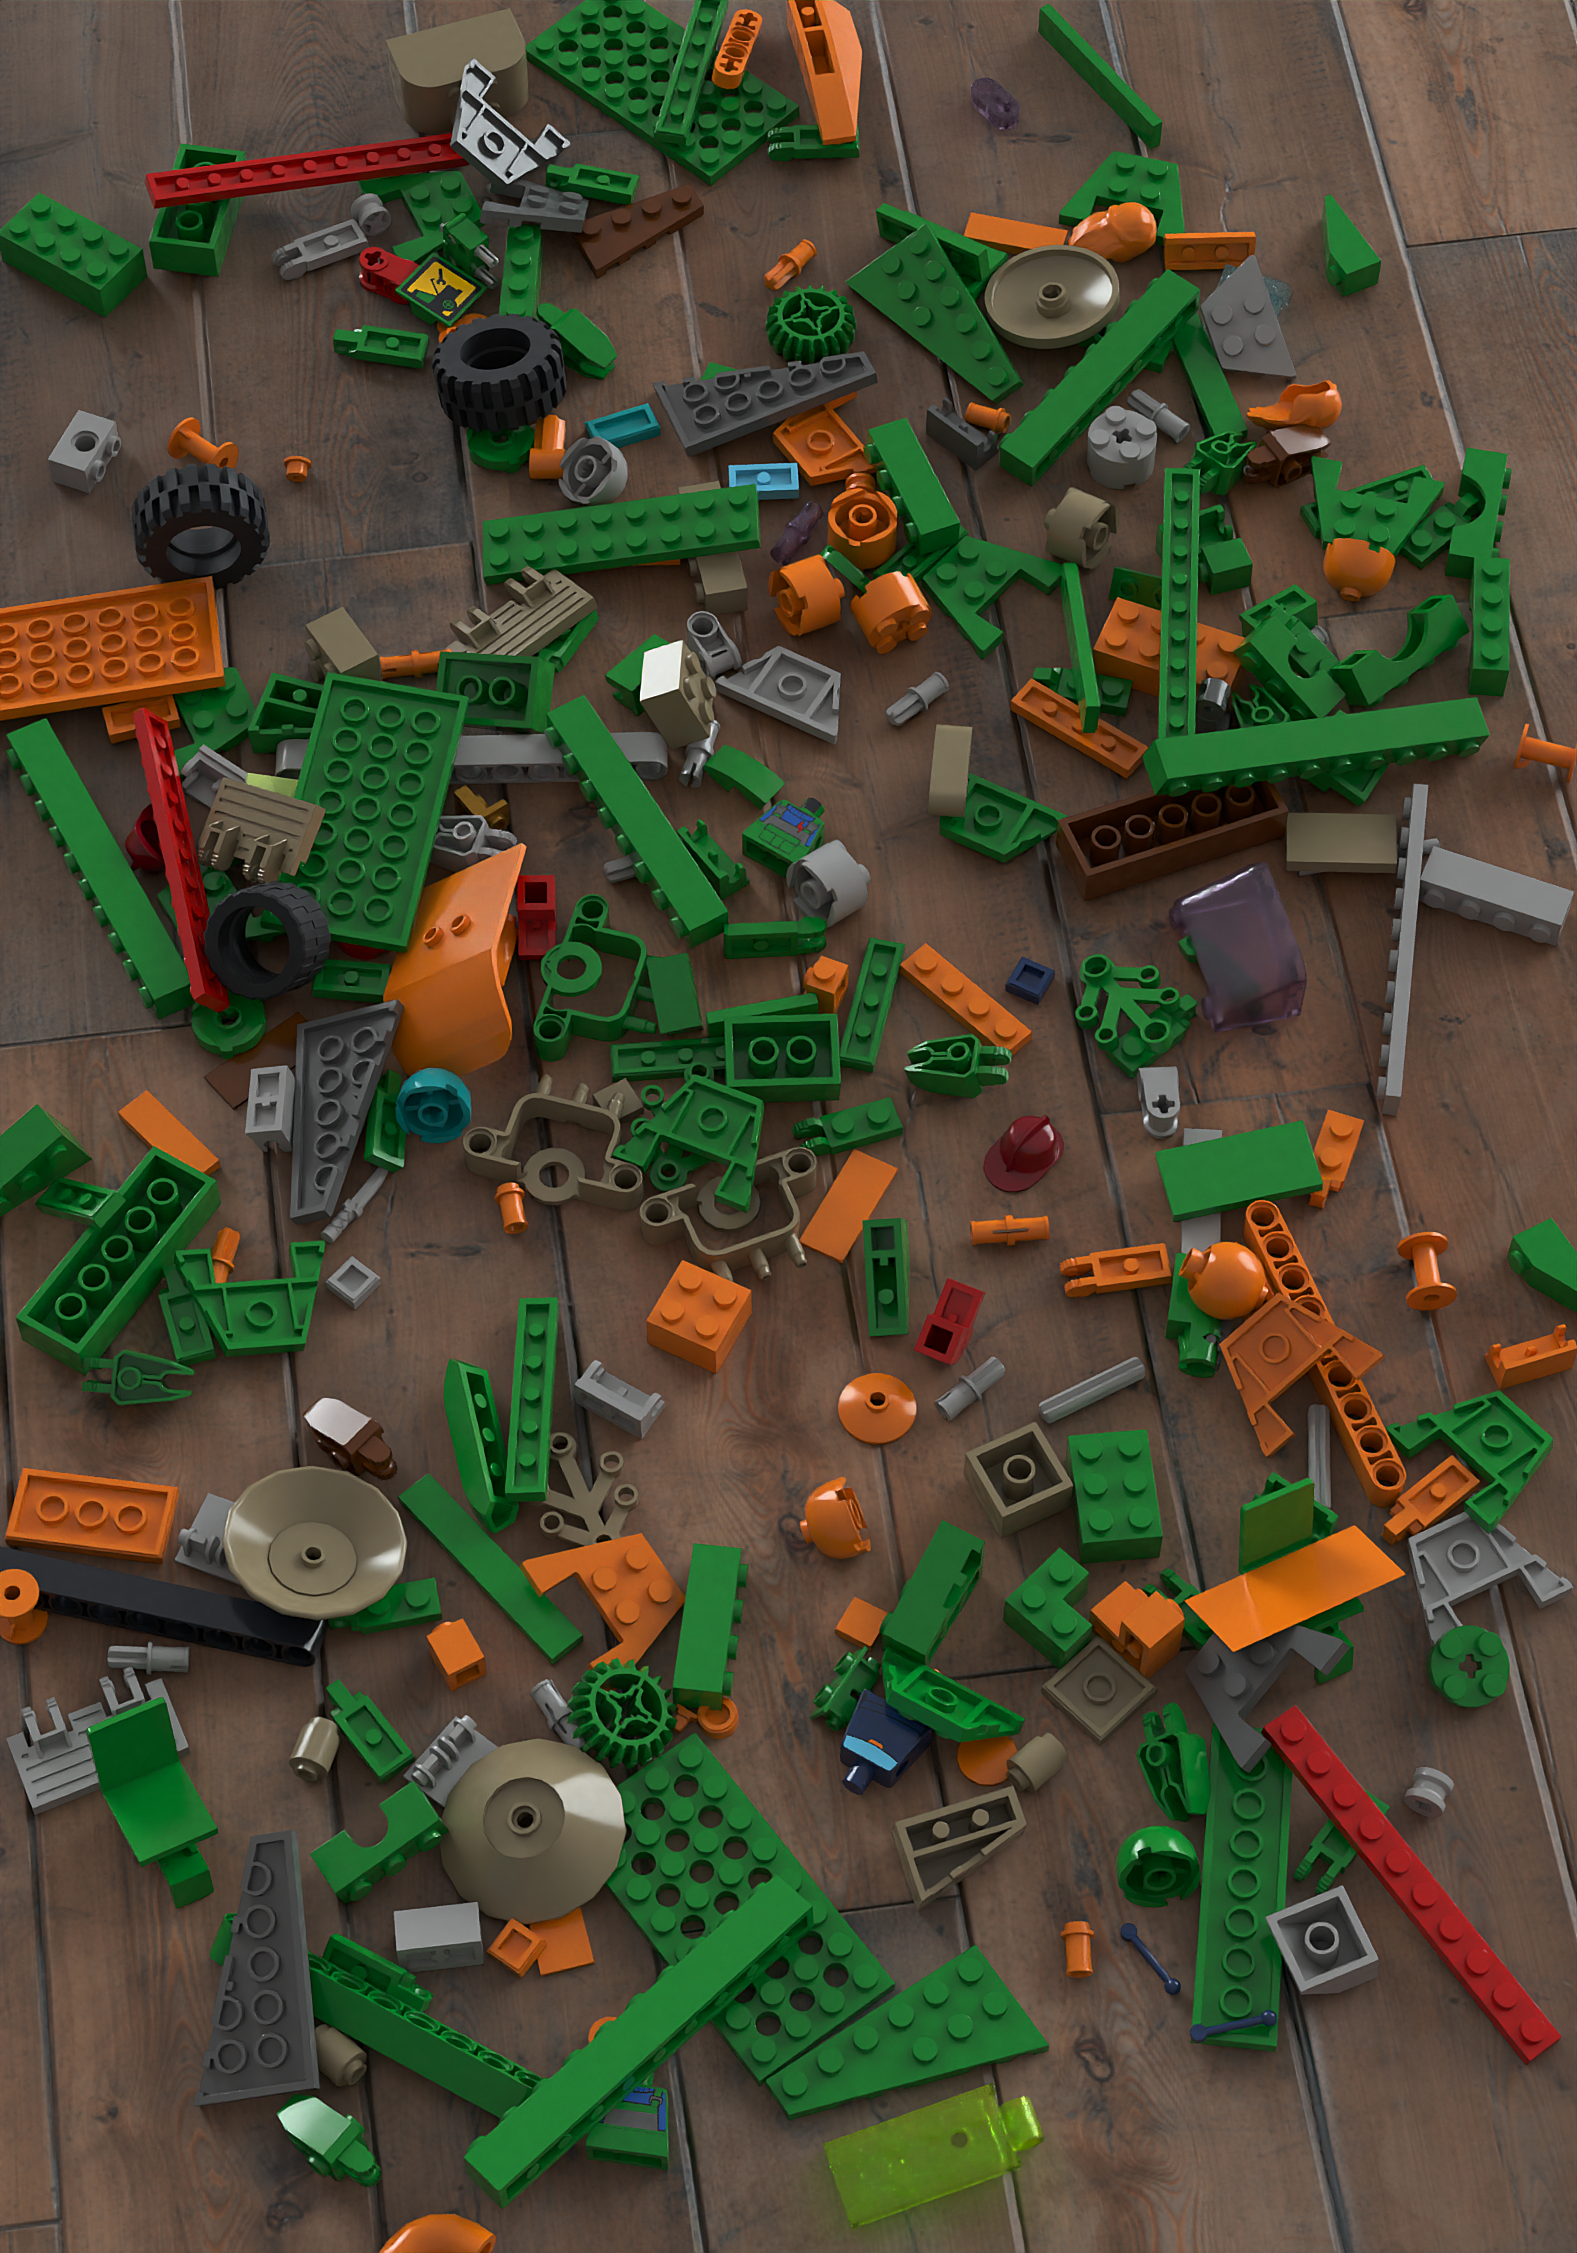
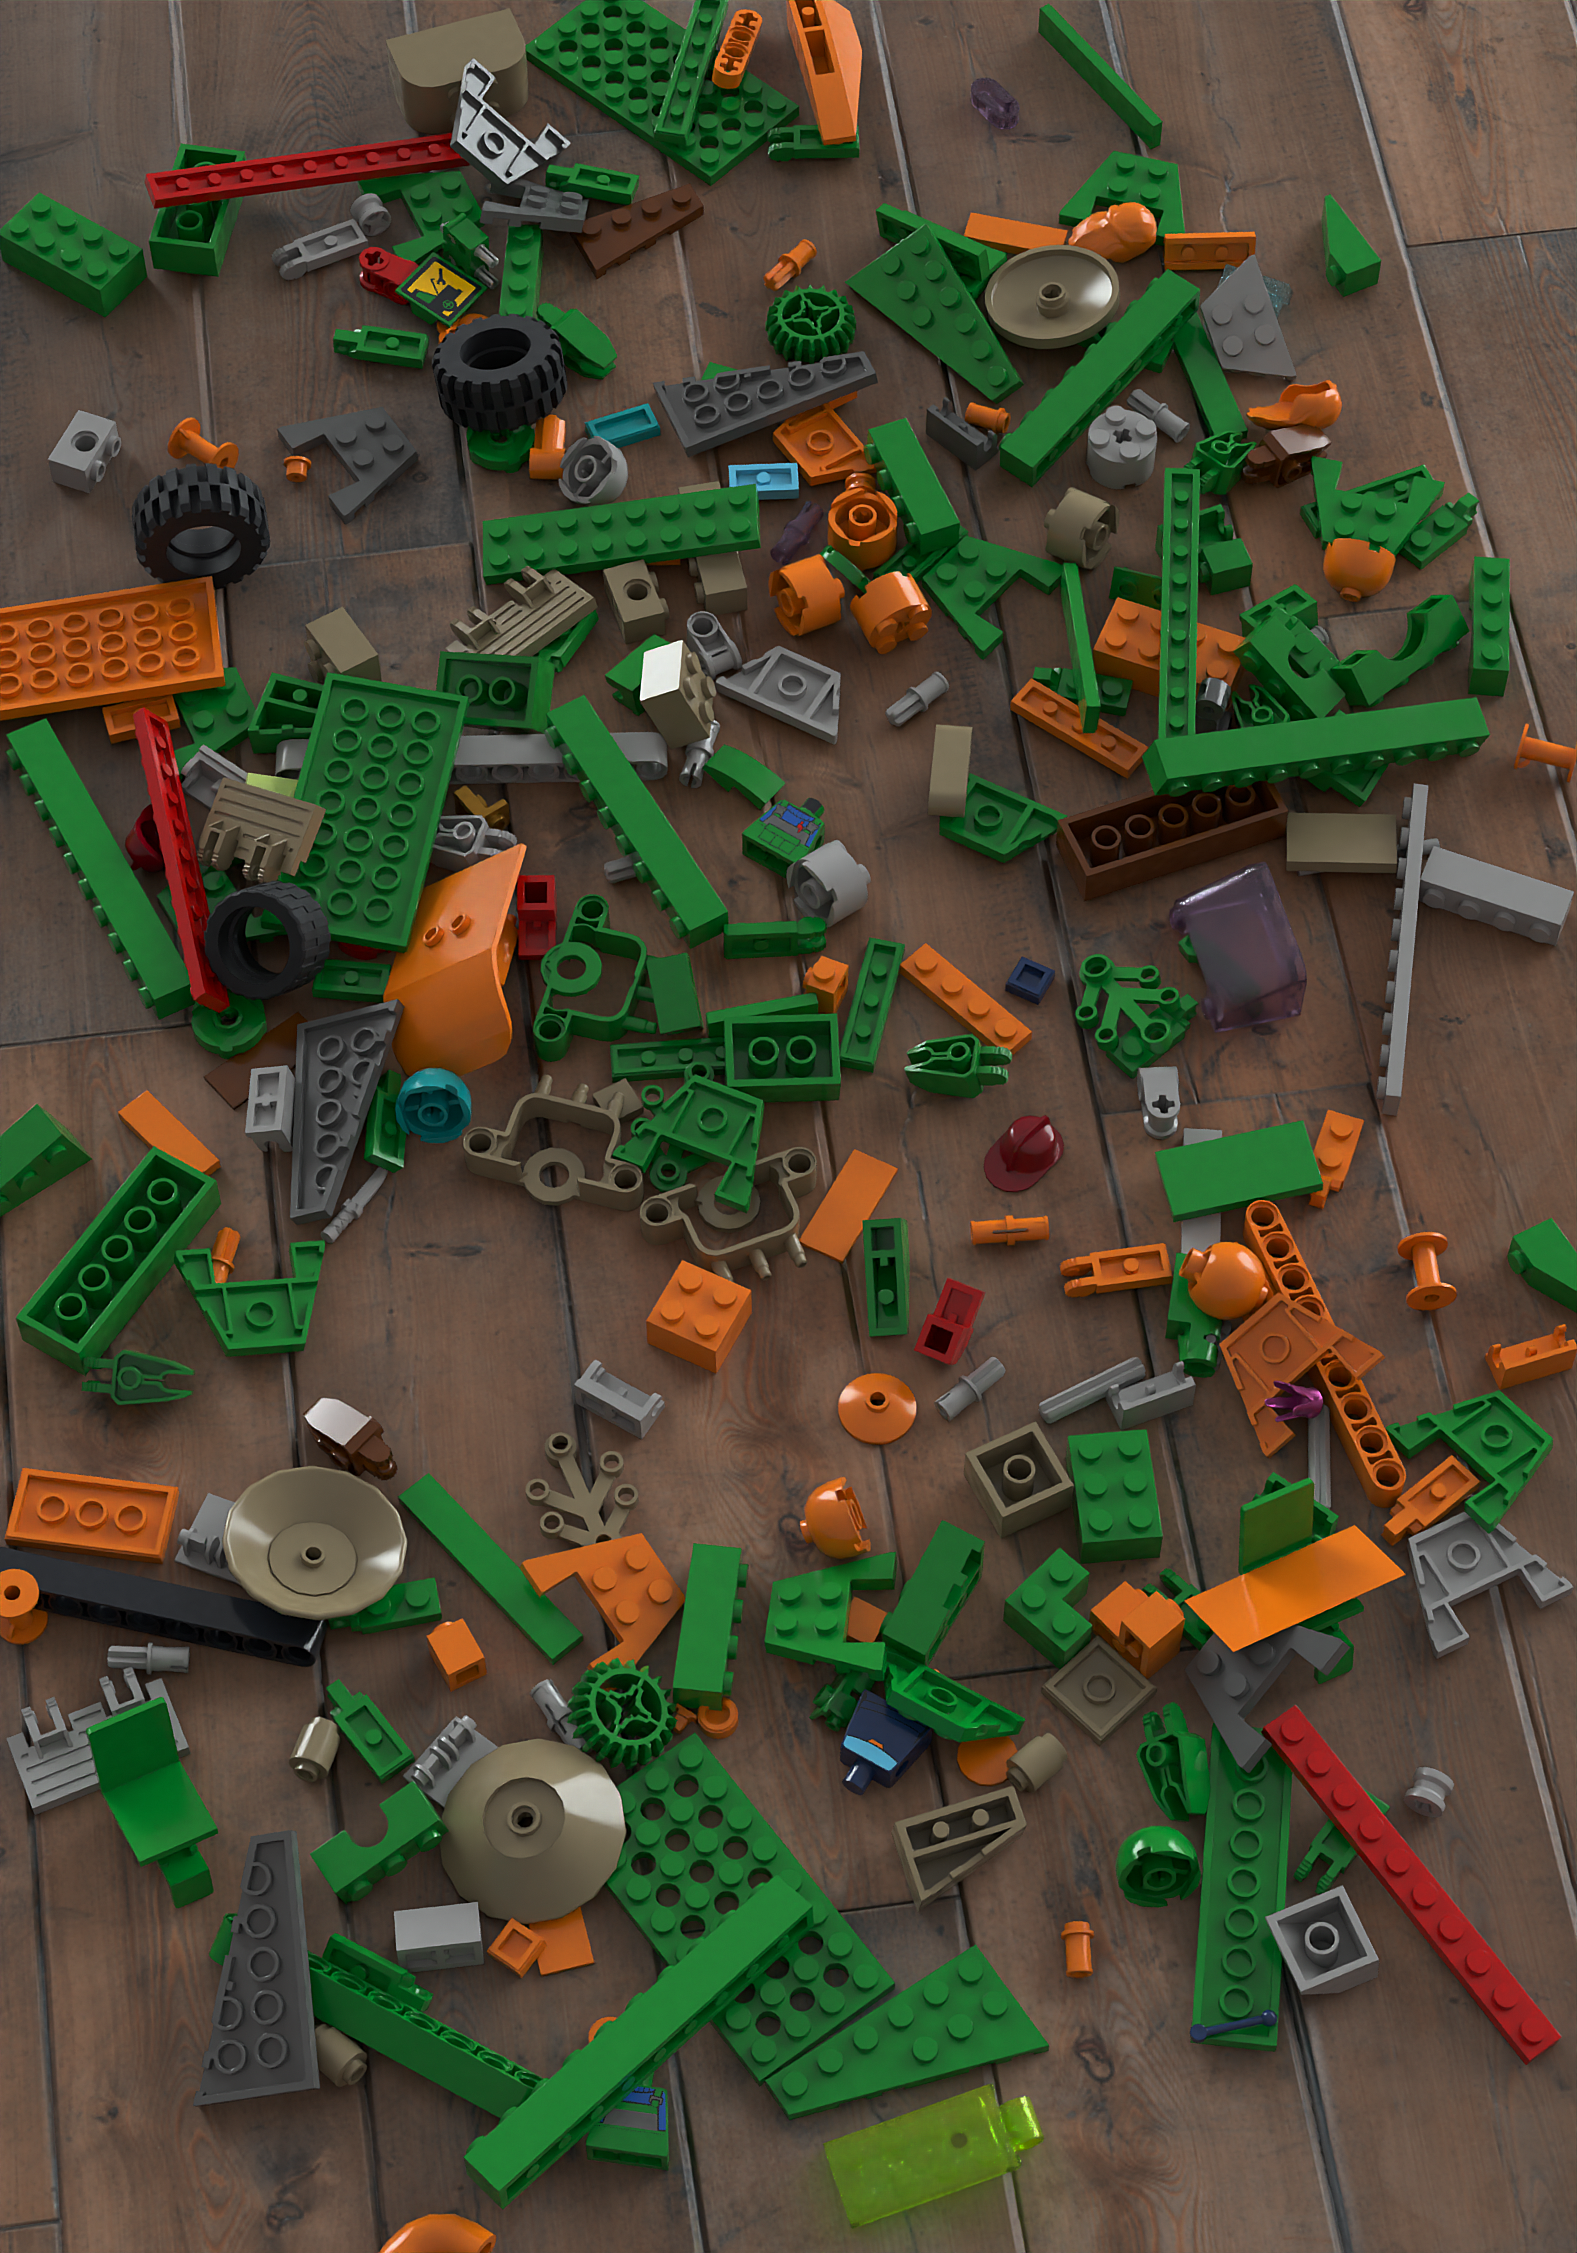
green tile [35,1177,126,1229] -> none
green hinge [158,1264,216,1366] -> none
green hinge [276,2094,382,2188] -> none
light grey tile [326,1256,381,1310] -> none
orange pin [380,649,451,680] -> none
green brick [444,1359,519,1534] -> none
orange pin [494,1182,528,1234] -> none
green plate [505,1297,559,1502] -> none
green hinge [676,819,750,901] -> none
green hinge [791,1097,903,1157] -> none
dark blue hinge [1120,1923,1181,1995] -> none
green plate [1426,1625,1510,1708] -> none
green arch [1444,447,1512,580] -> none
none -> dark grey wing [277,407,418,525]
none -> dark tan brick [603,559,670,644]
none -> green wing [764,1552,898,1681]
none -> light grey hinge [1105,1361,1196,1431]
none -> flat silver piece [1264,1380,1323,1422]

